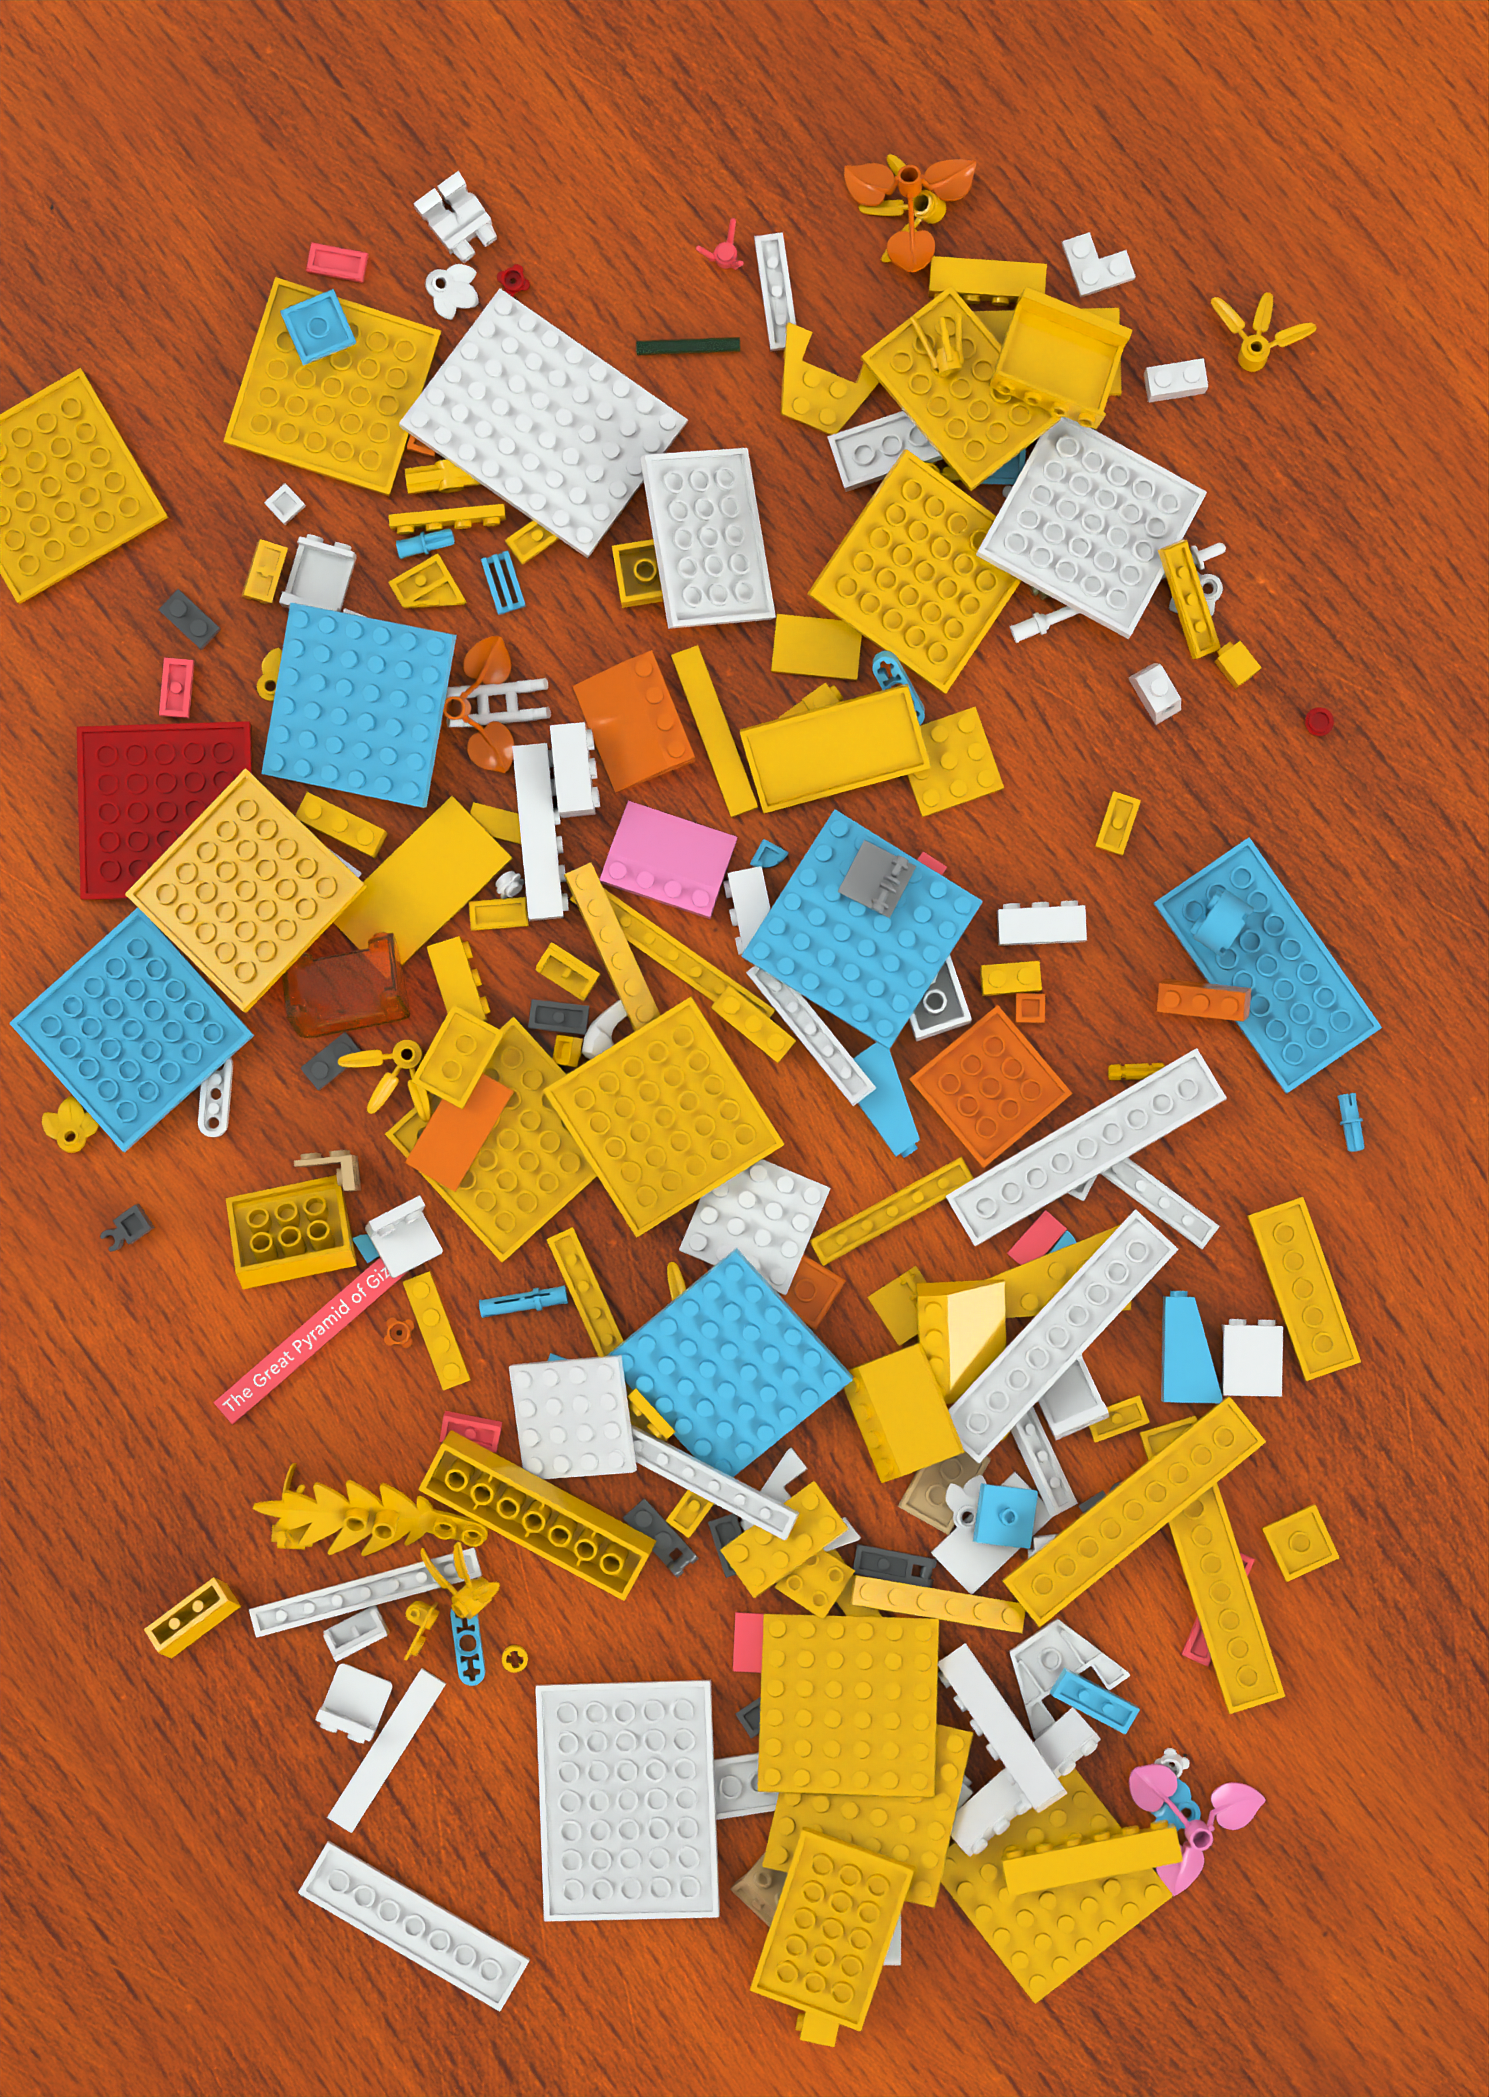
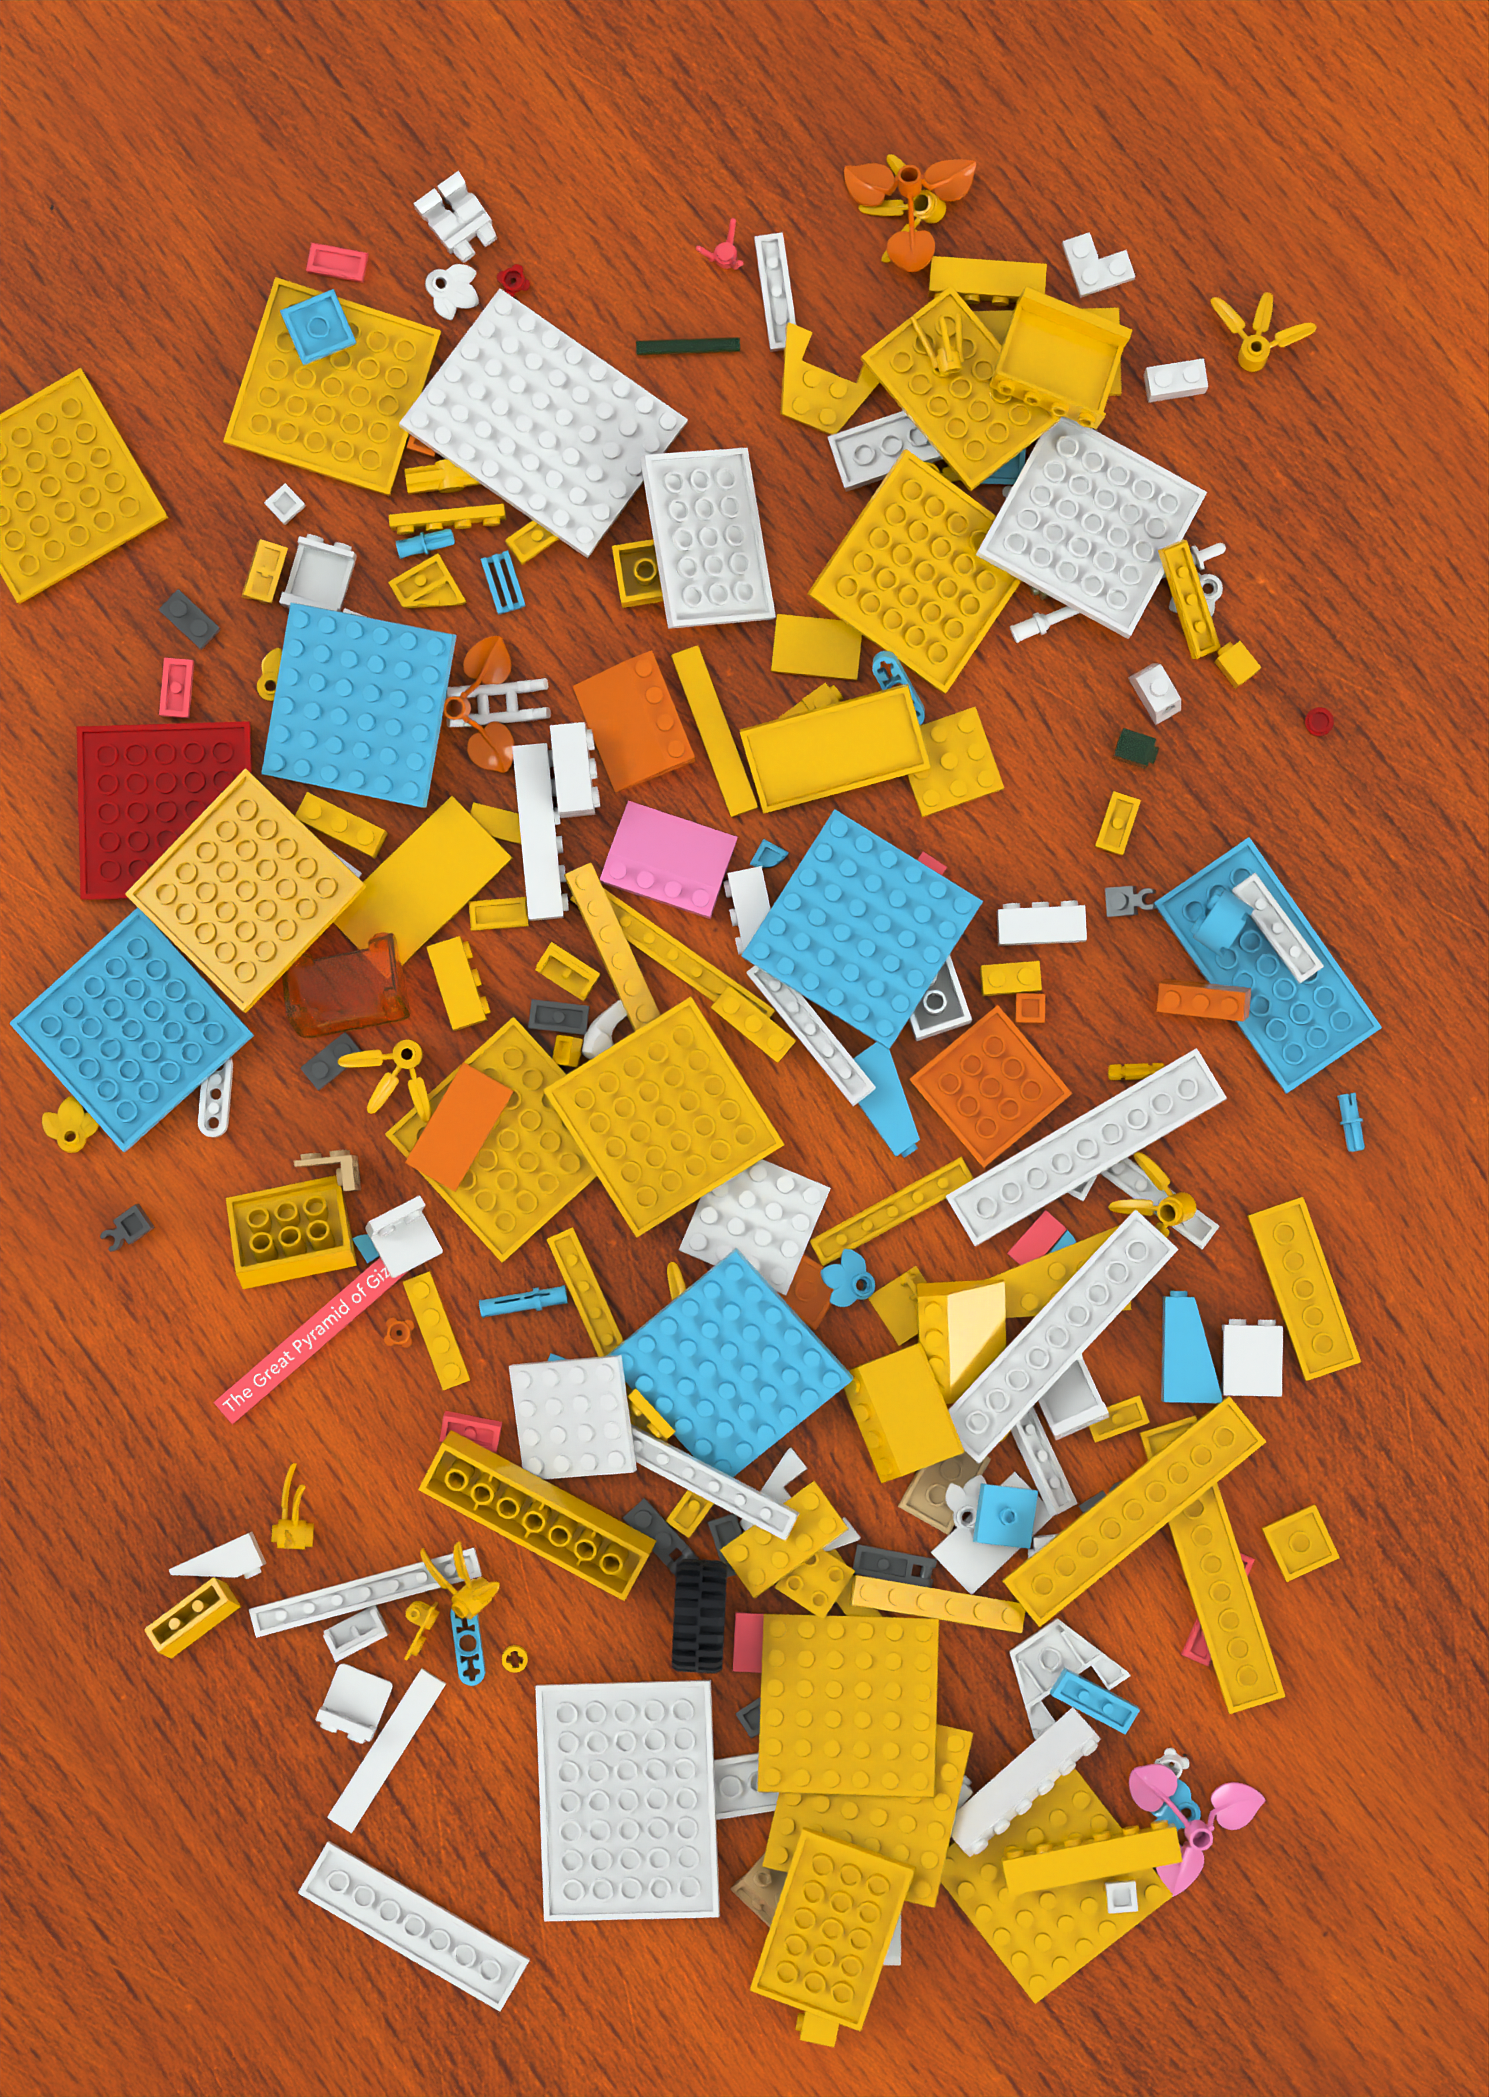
yellow plant [253,1480,488,1556] -> none
yellow plate [411,1005,504,1110] -> none
white plate [495,871,525,899] -> none
light grey hinge [838,840,916,918] -> none
white brick [938,1643,1067,1813] -> none
none -> white slope [169,1532,266,1579]
none -> black tyre [672,1559,727,1673]
none -> medium azure plate [821,1249,875,1307]
none -> plate [1105,886,1157,917]
none -> white plate [1105,1880,1138,1914]
none -> yellow plant [1108,1152,1196,1237]
none -> clear green brick [1112,728,1159,769]
none -> white tile [1231,873,1324,984]

